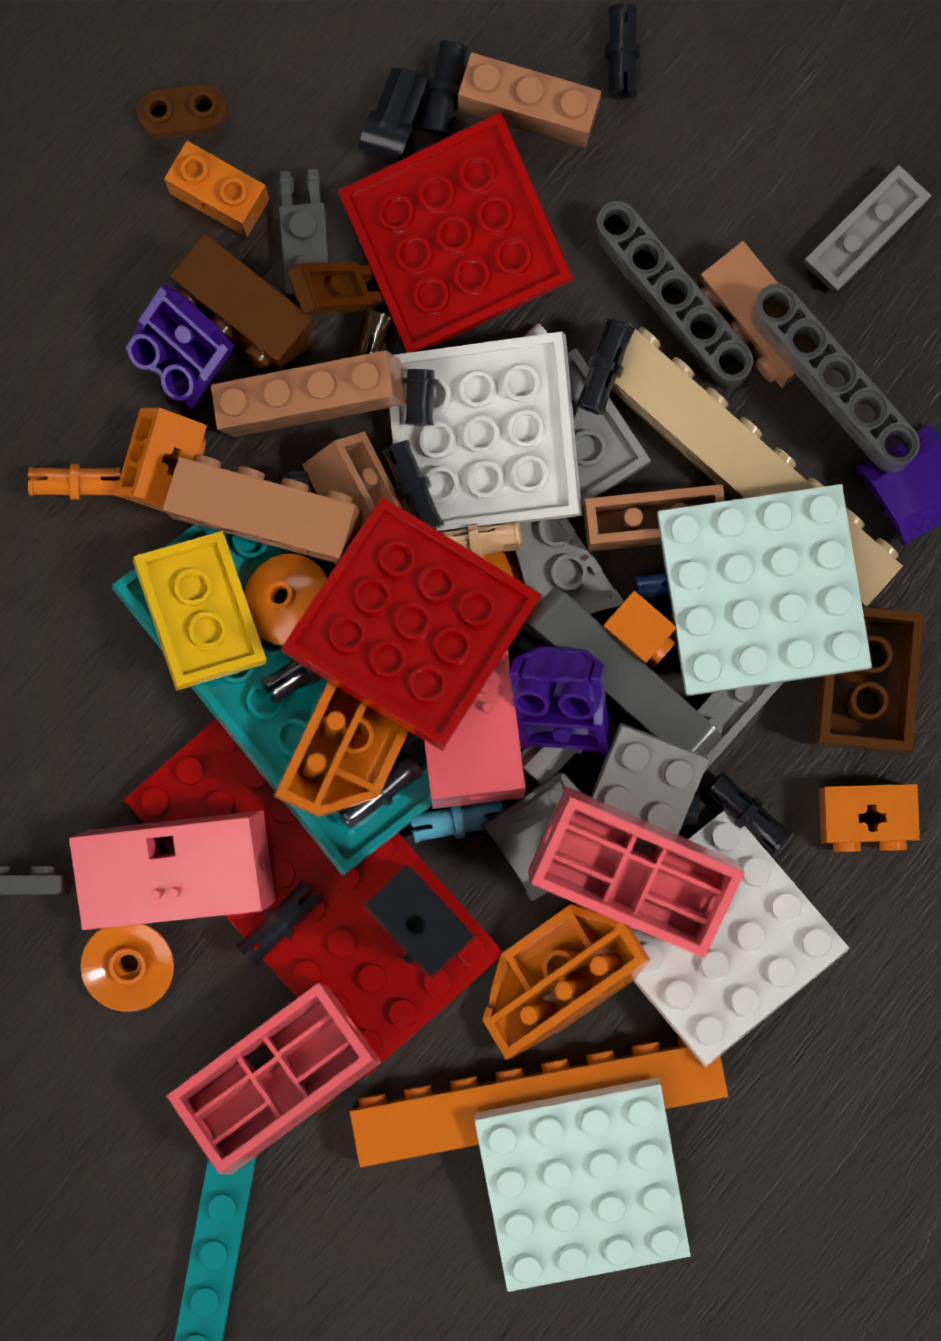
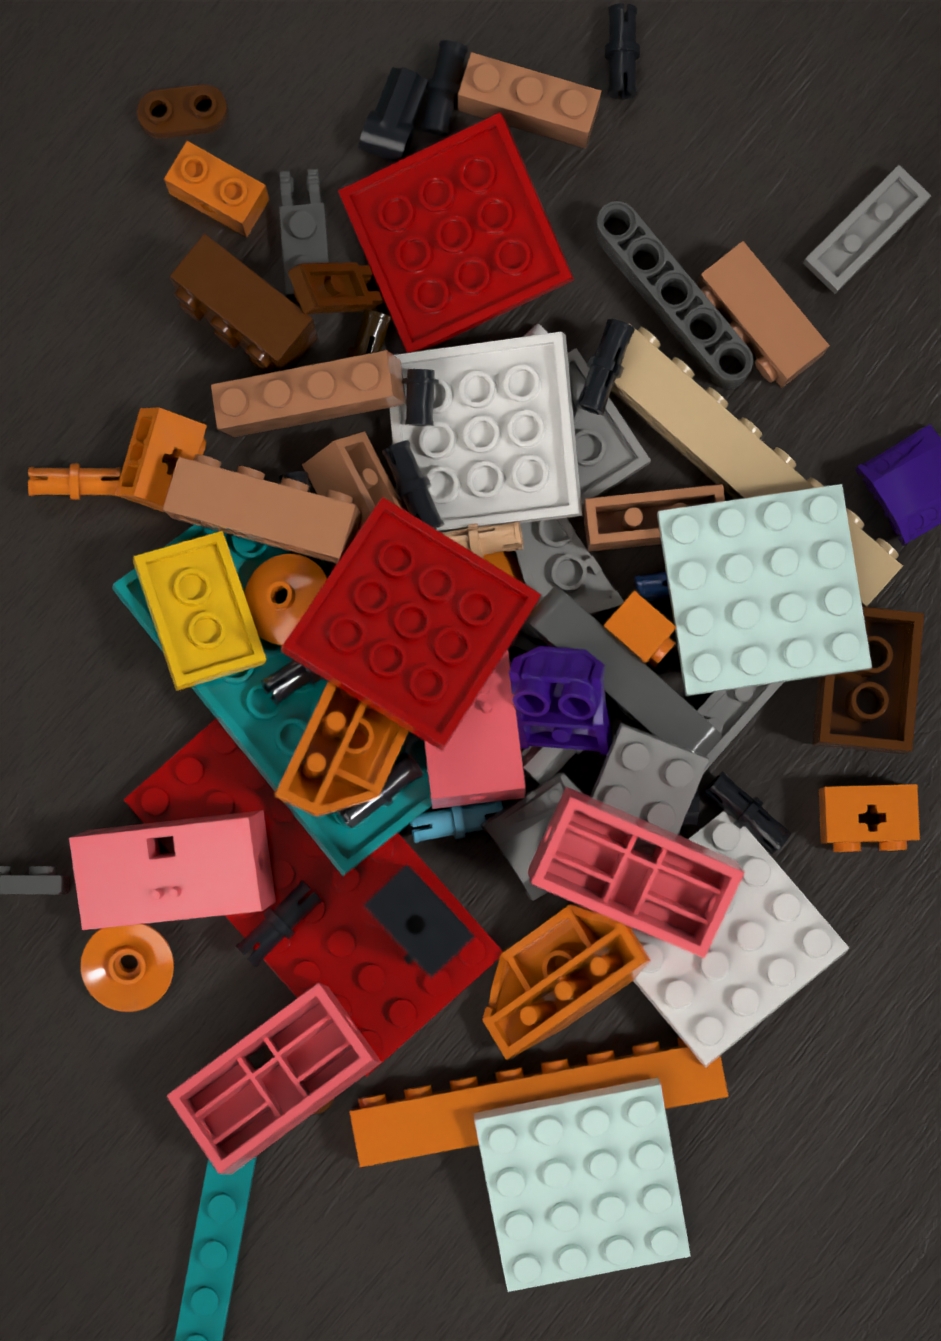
dark purple slope [126,284,234,409] -> none
dark grey beam [751,284,920,473] -> none

